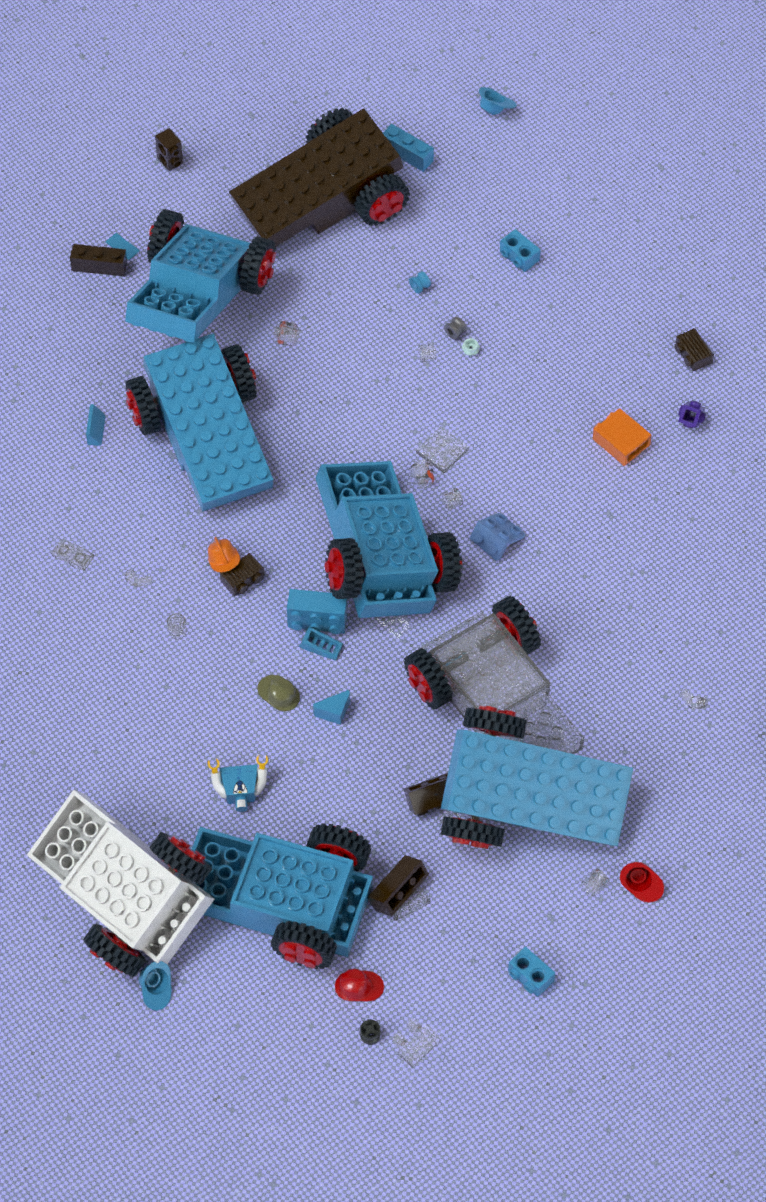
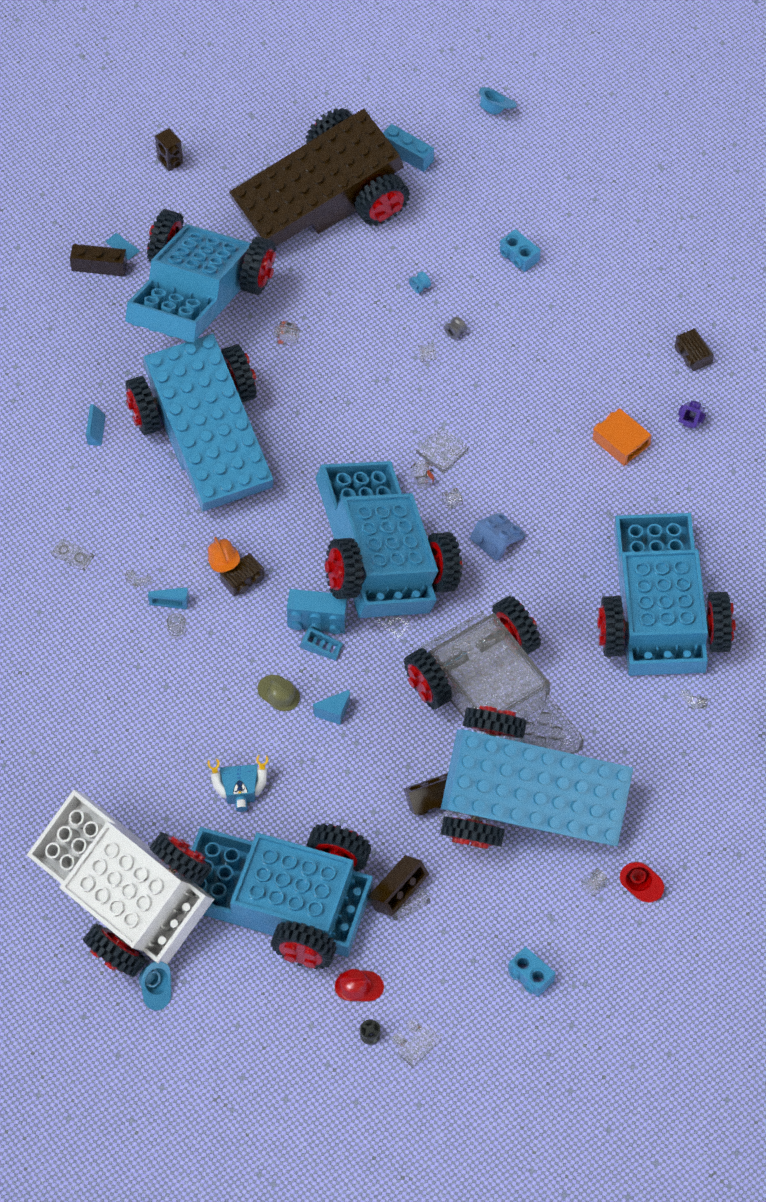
light aqua plate [462,338,480,355] -> none
none -> dark azure slope [148,588,189,609]
none -> dark azure piece [597,513,736,676]

